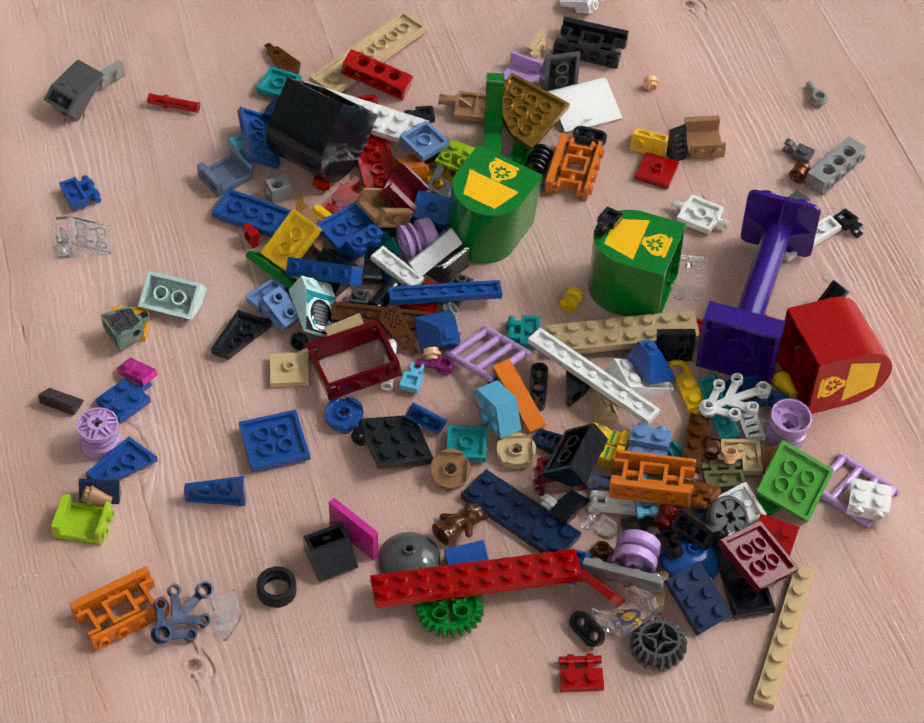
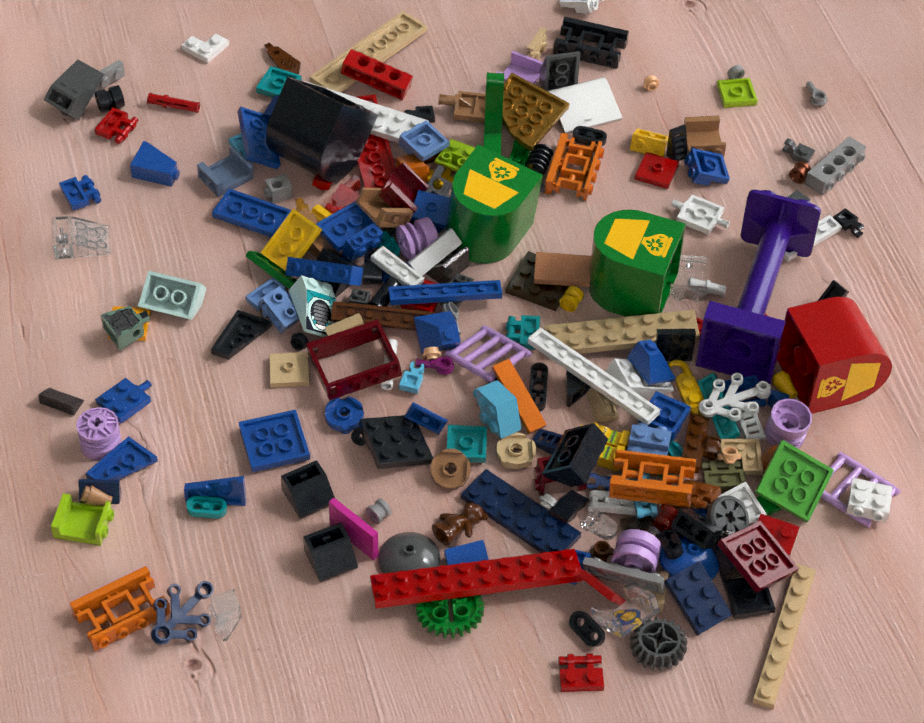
dark pink plate [116,357,158,386] -> none
red plate [243,222,260,249] -> none
black tyre [256,566,297,608] -> none
reddish brown piece [379,306,419,356] -> none
black plate [595,206,623,238] -> none
none -> black wheel [94,85,125,113]
none -> red plate [94,108,139,144]
none -> blue slope [130,141,180,187]
none -> white plate [181,34,229,63]
none -> teal plate [186,496,227,519]
none -> black slope [281,460,335,519]
none -> light grey wheel [366,498,391,524]
none -> dark brown plate [505,251,570,311]
none -> nougat tile [534,252,591,287]
none -> blue plate [638,391,691,442]
none -> blue plate [684,148,730,186]
none -> white pin [687,277,726,297]
none -> lime tile [716,78,758,108]
none -> light grey tile [727,65,745,79]

